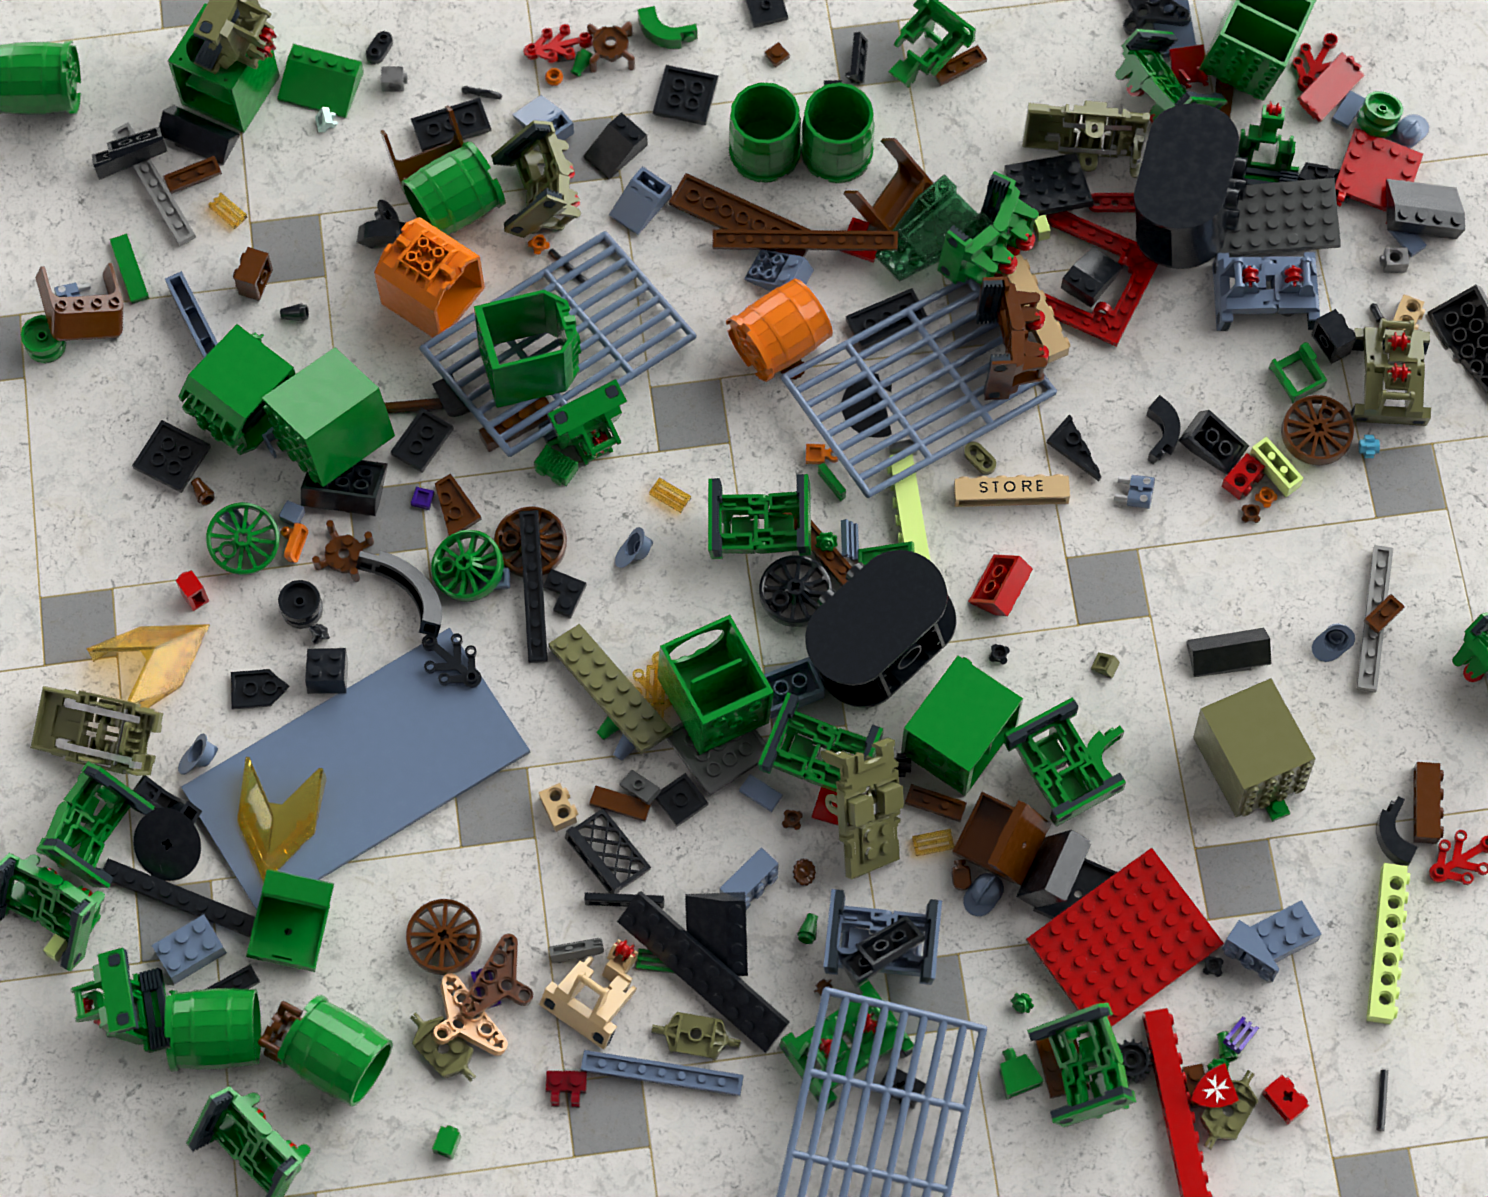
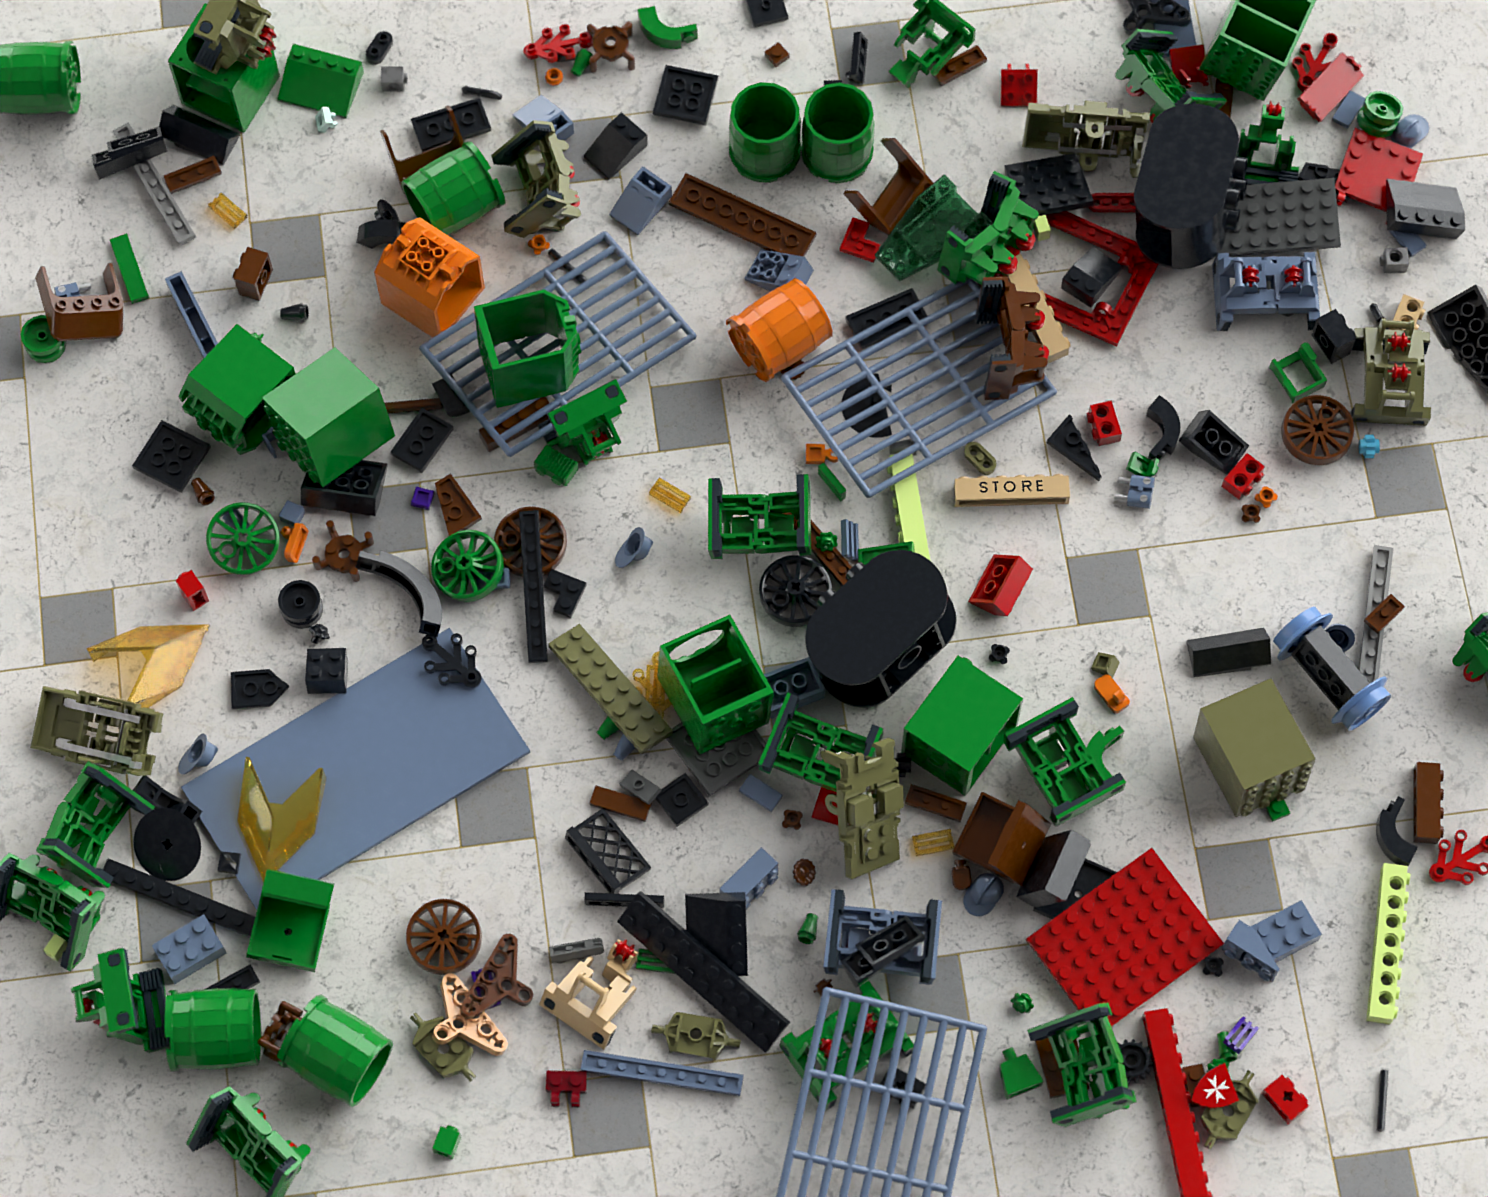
tan brick [538,783,579,832] -> none
reddish brown plate [712,229,898,251] -> none
yellowish green brick [1250,437,1304,497] -> none
none -> black tile [217,851,241,874]
none -> red plate [1001,63,1038,106]
none -> red brick [1086,400,1122,446]
none -> orange piece [1094,674,1130,714]
none -> green bracket [1126,451,1159,477]
none -> brick [1273,607,1391,731]

